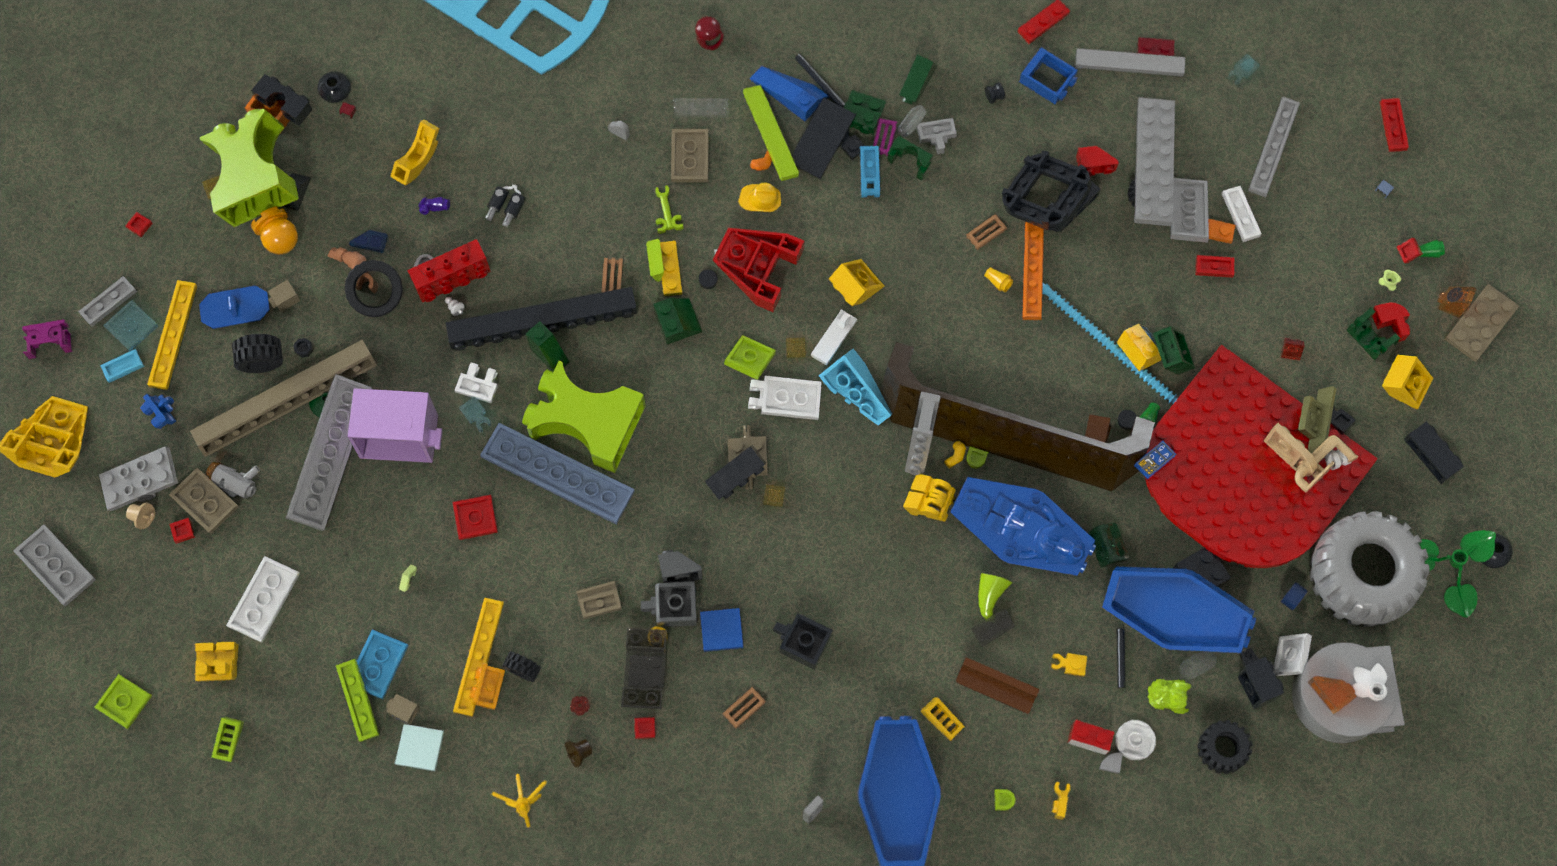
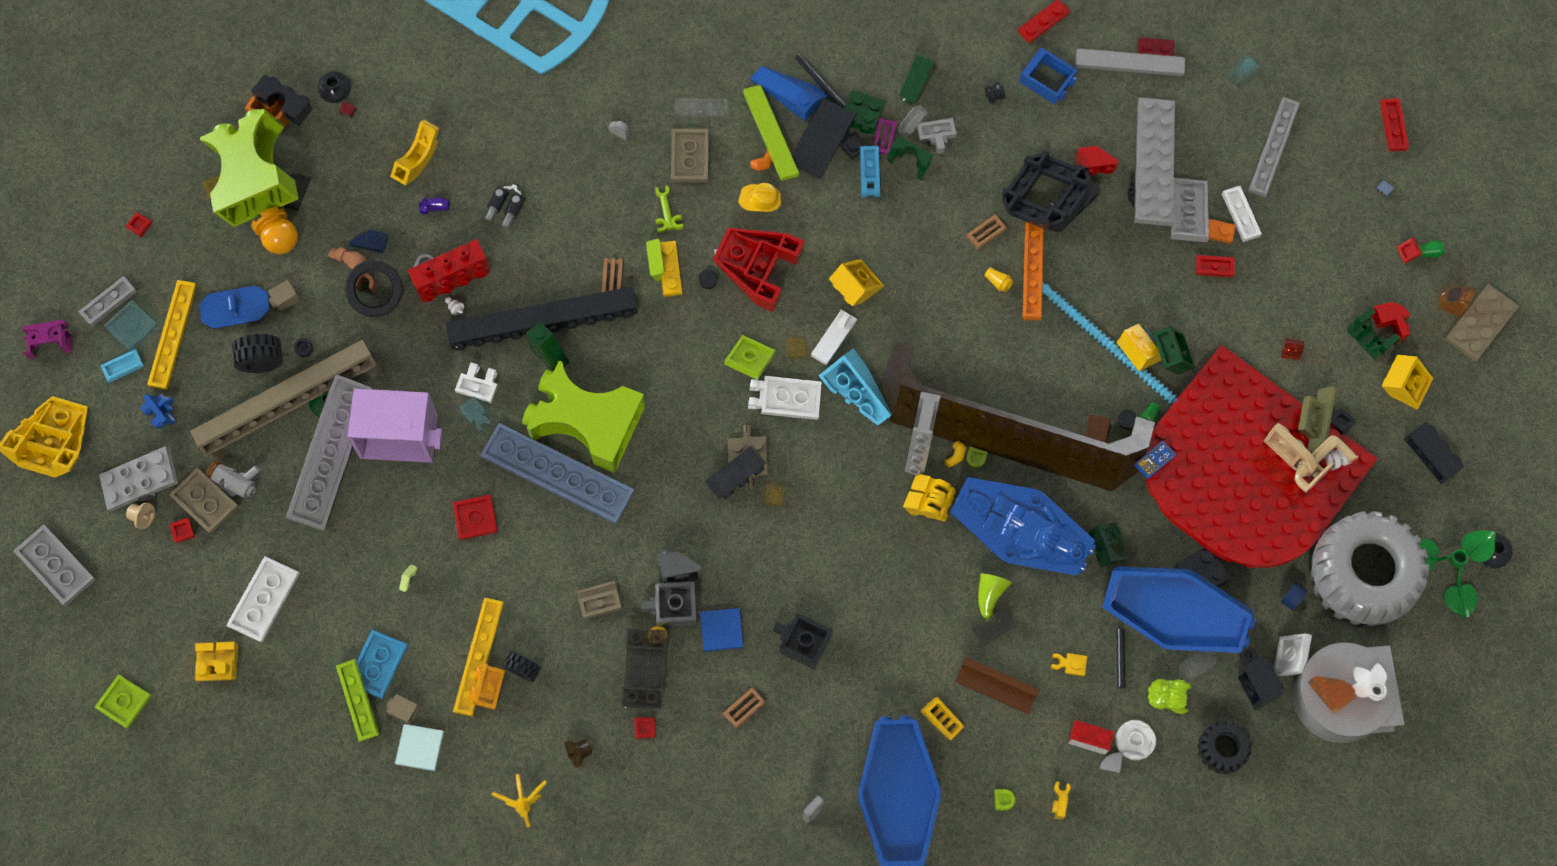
lime slope [212,717,244,762] -> none
clear red plate [570,696,590,716] -> none
dark green slope [653,298,702,345] -> none
dark red helmet [695,16,724,50] -> none
yellowish green plate [1379,270,1401,291] -> none

